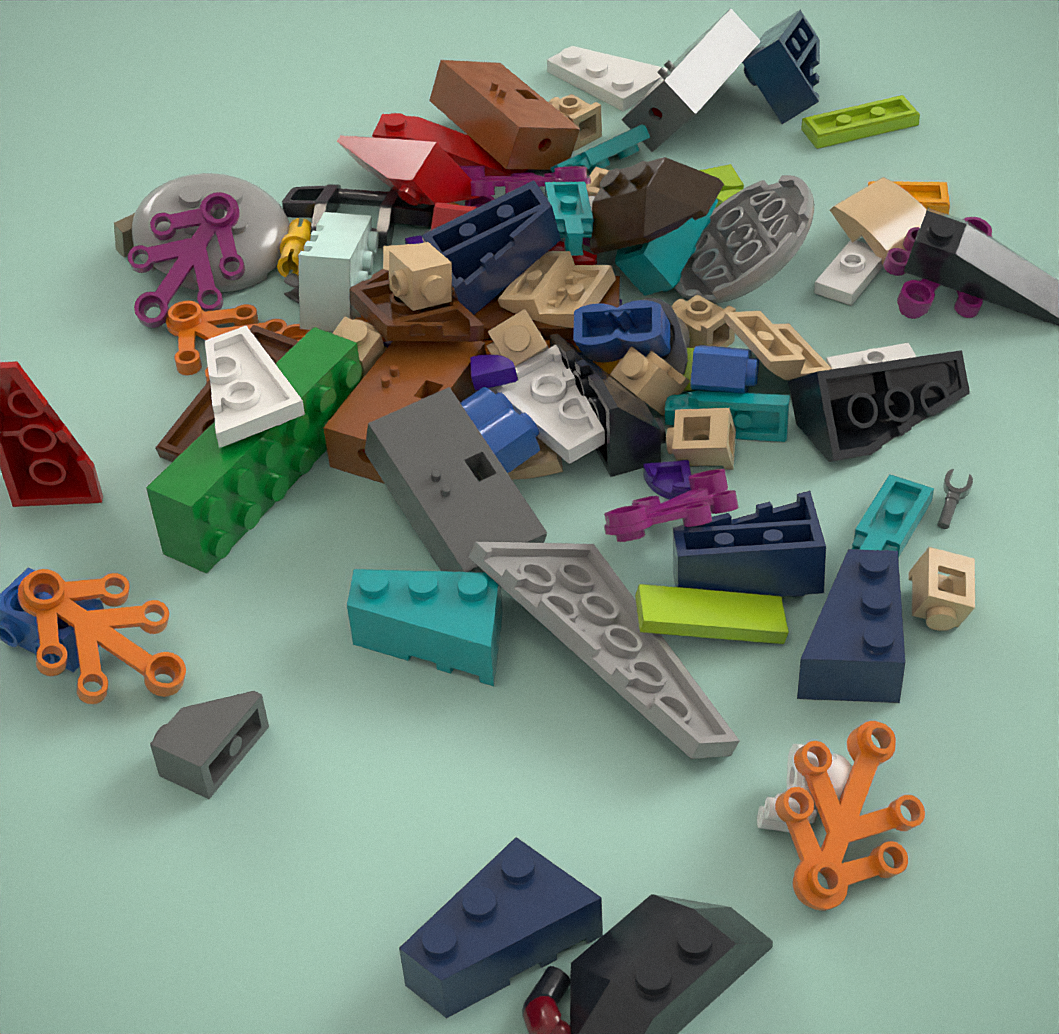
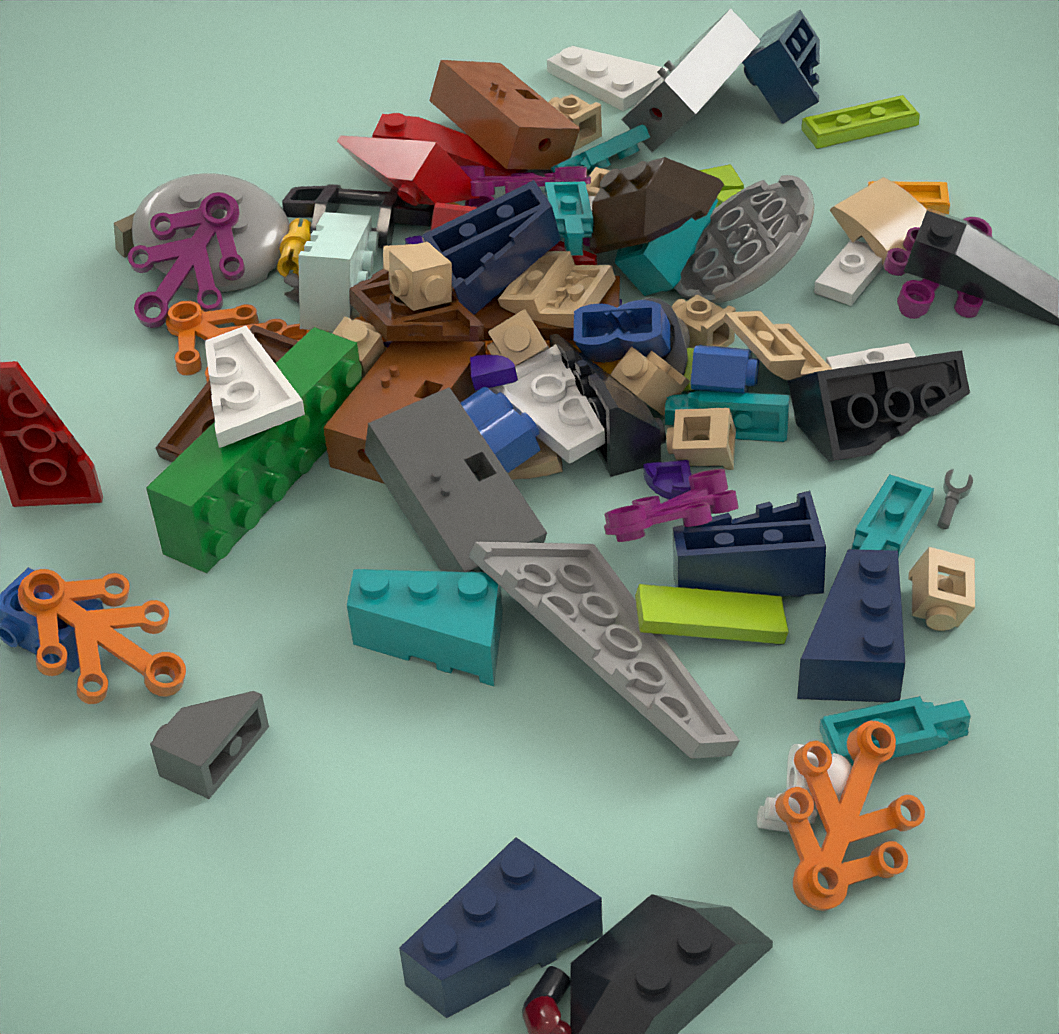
none -> teal hinge [819,696,971,766]

